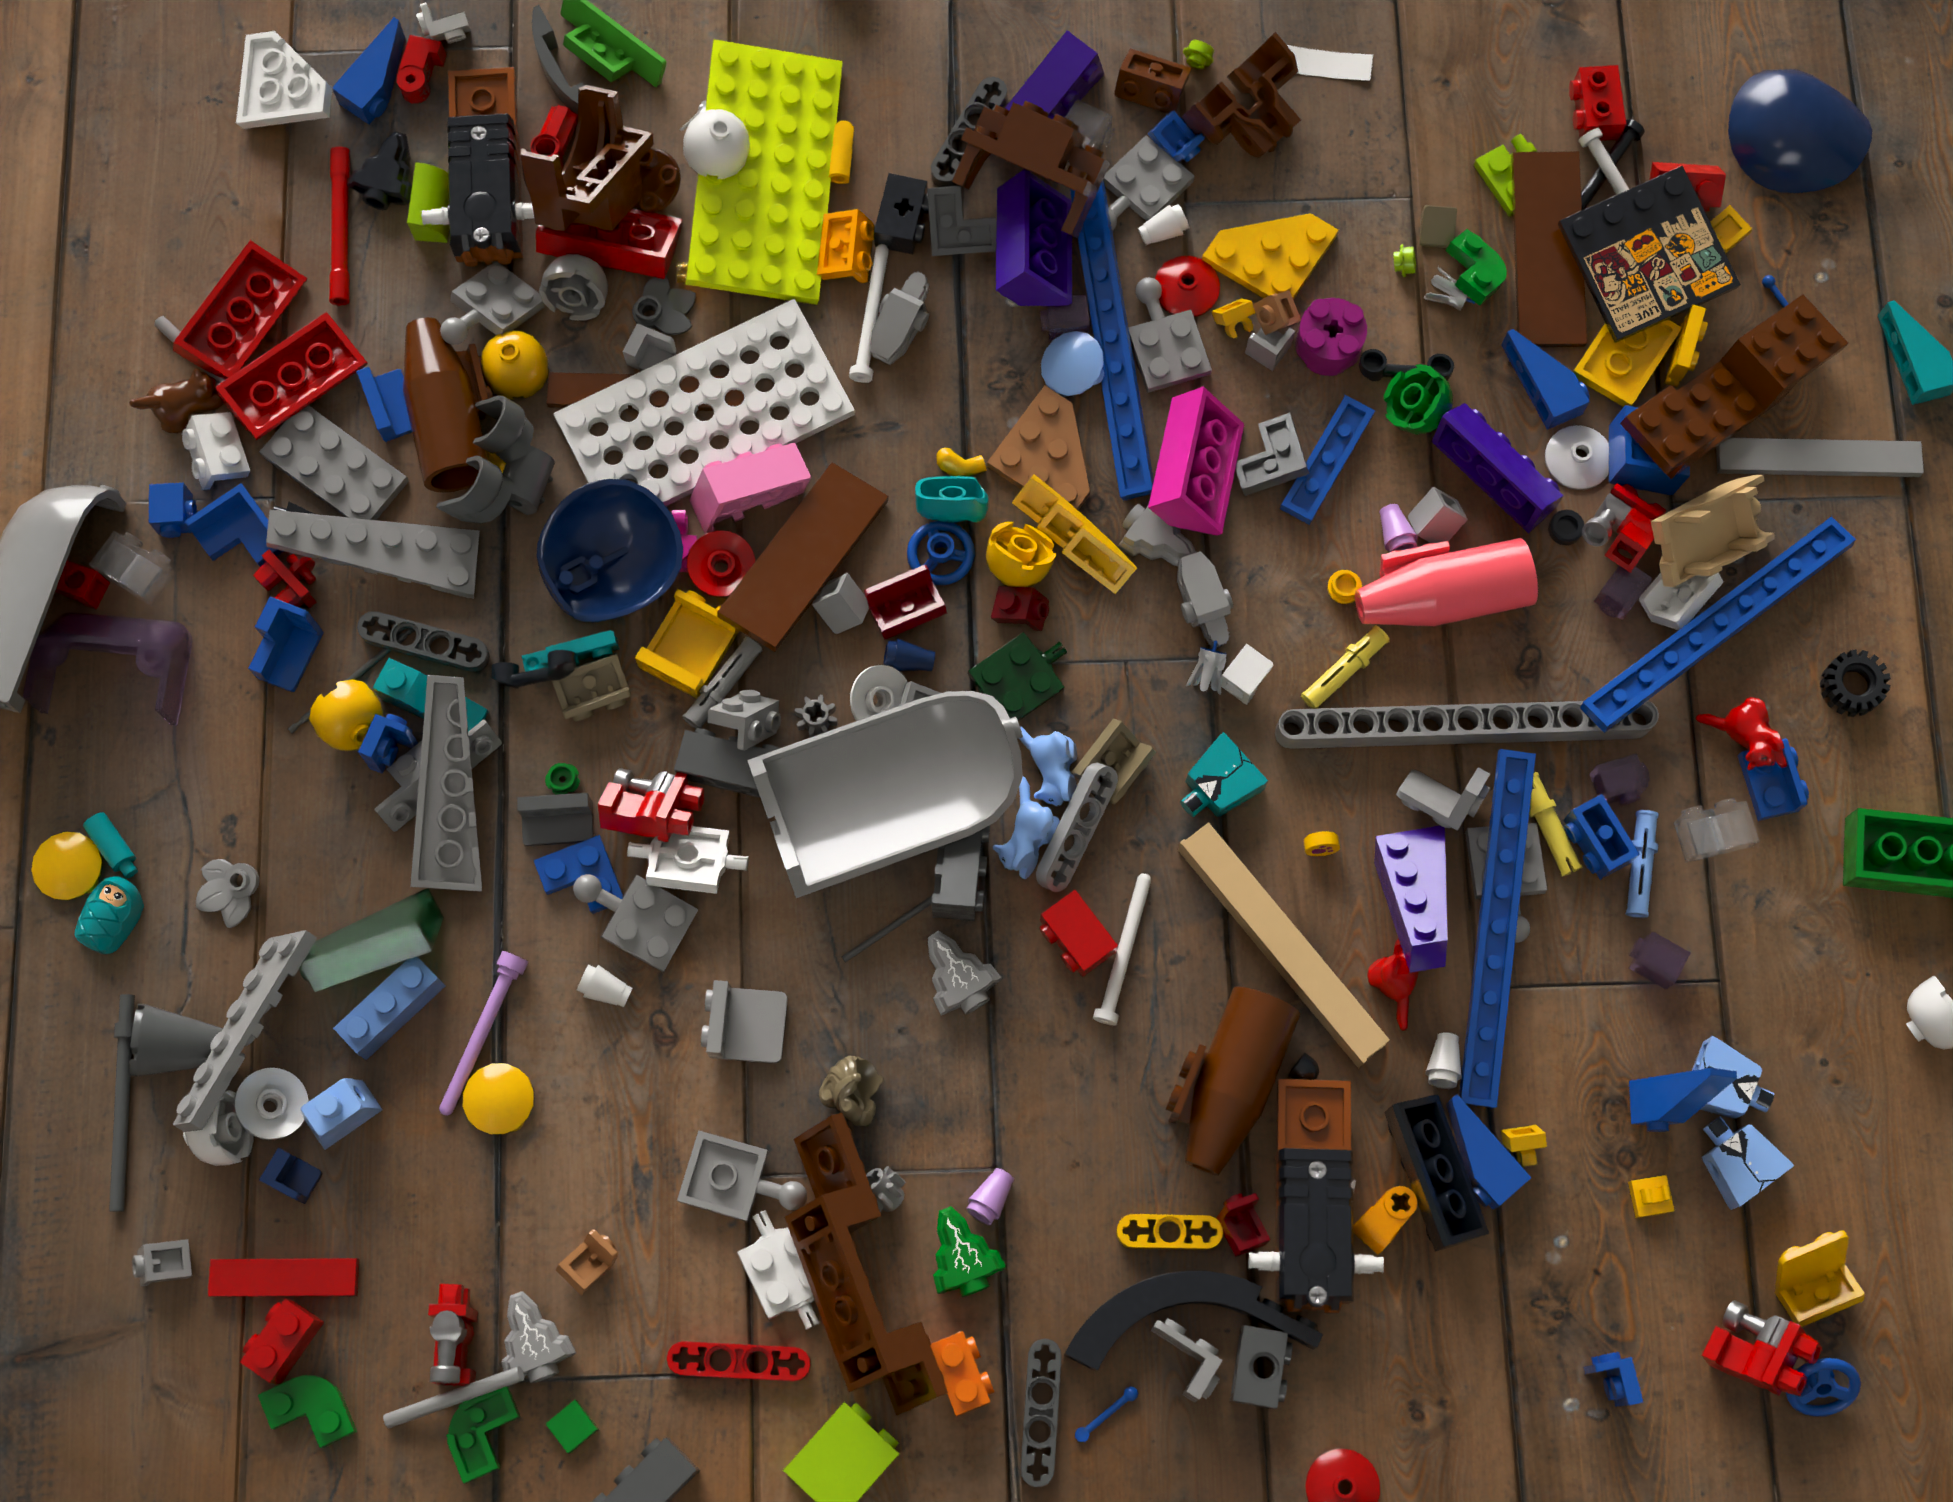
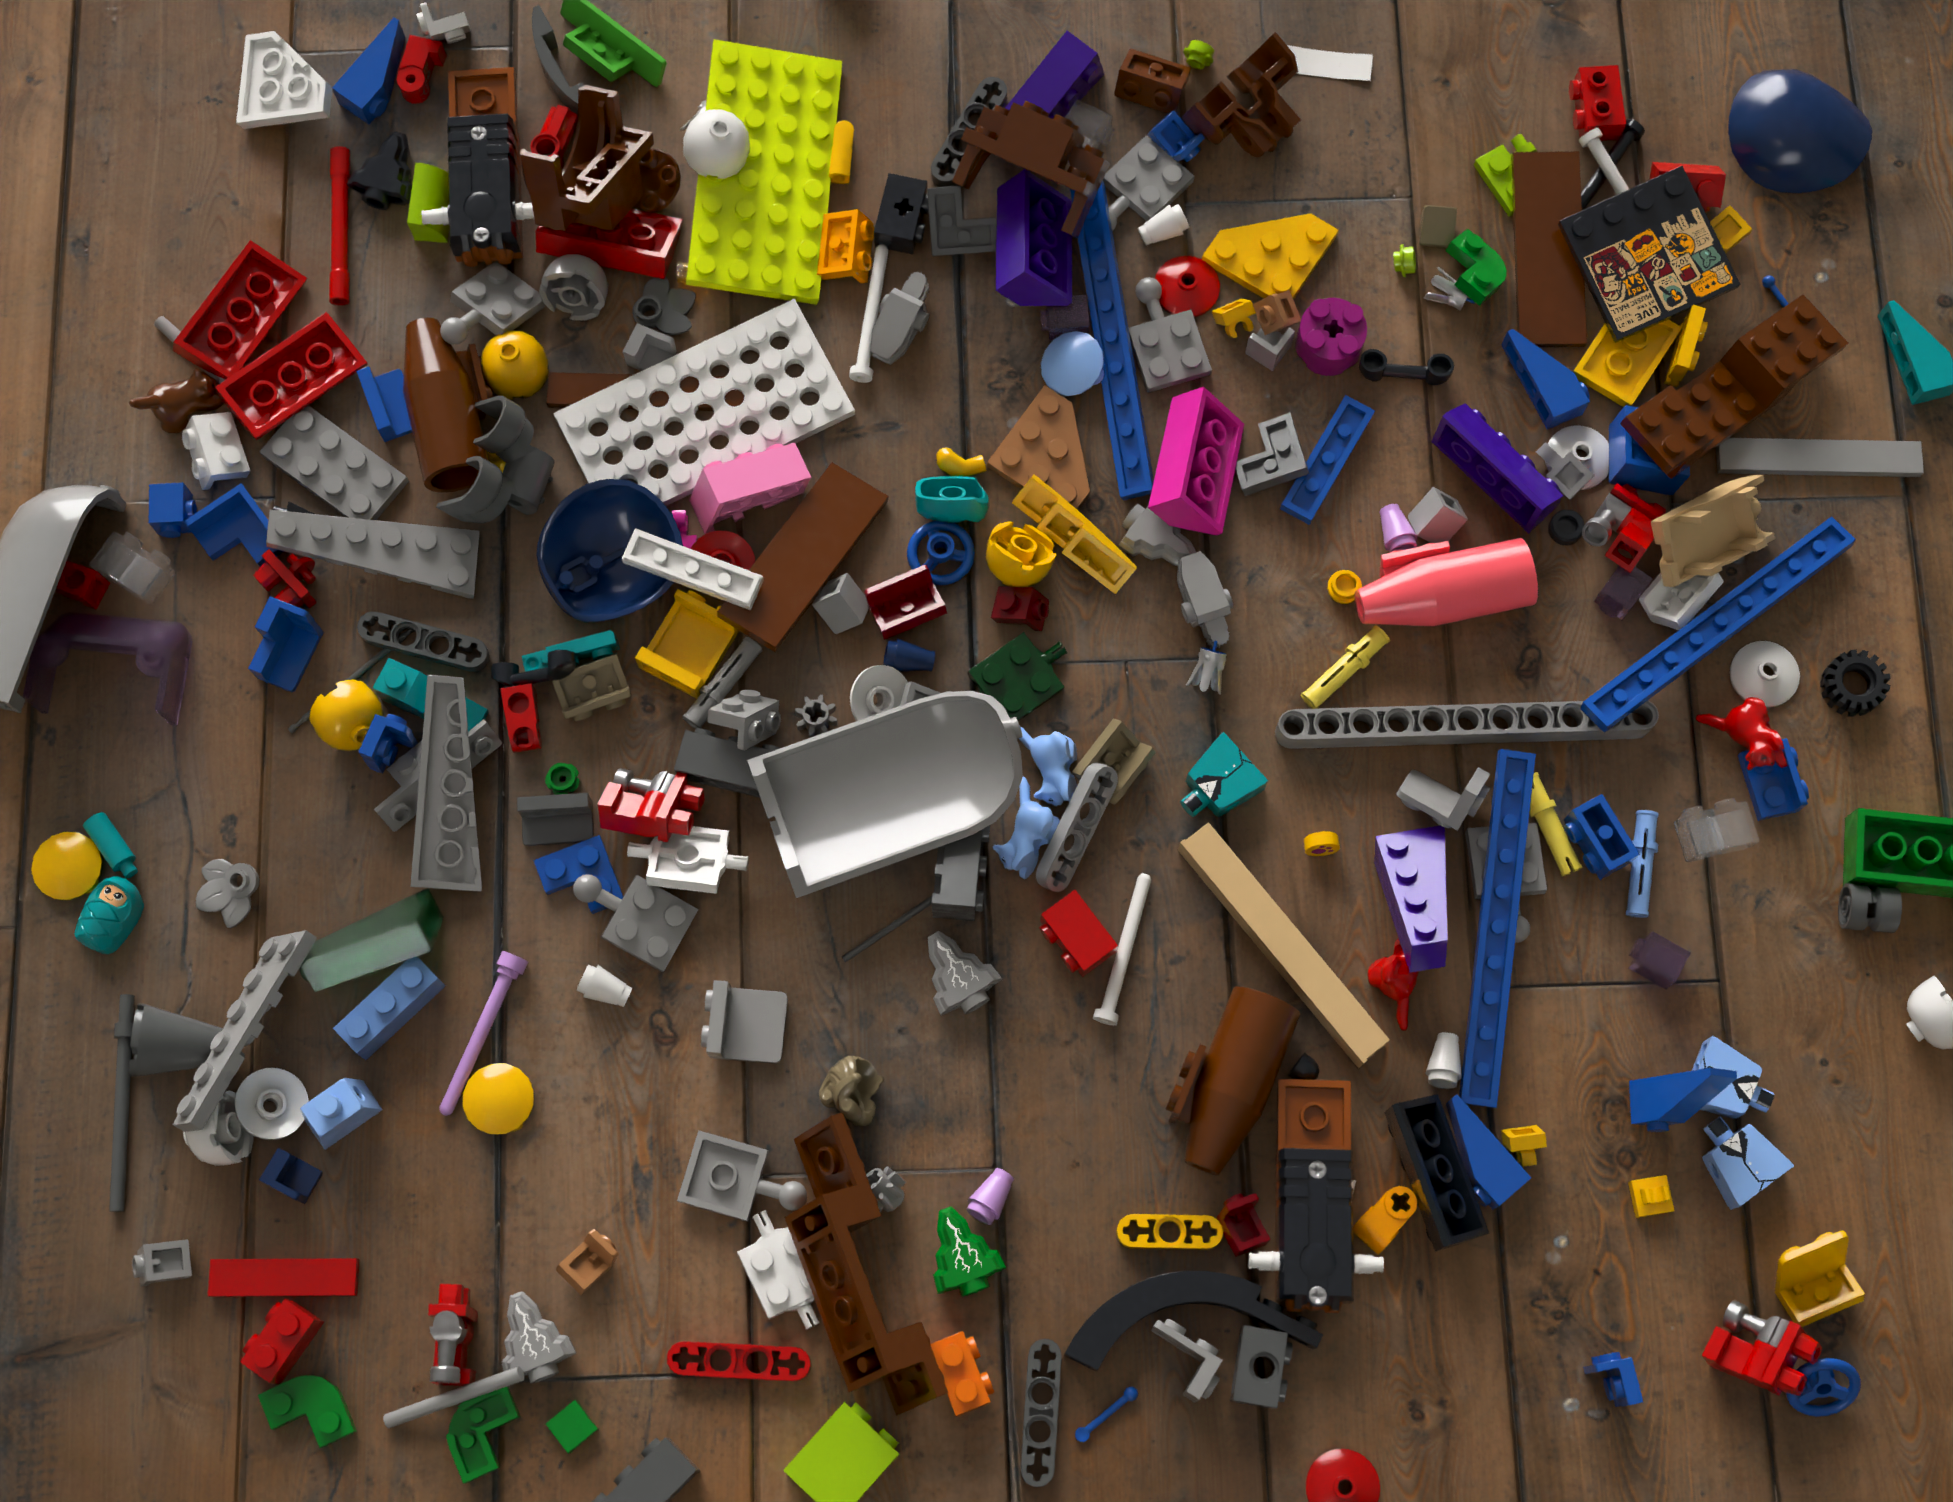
white panel [1221,644,1273,705] -> none
green cylinder [1383,364,1453,435] -> none
clear purple brick [1590,754,1650,806] -> none
none -> red leg [500,684,542,753]
none -> white tile [622,528,764,611]
none -> light grey plate [1536,442,1595,500]
none -> white dish [1730,641,1800,708]
none -> dark grey wheel [1838,883,1902,933]

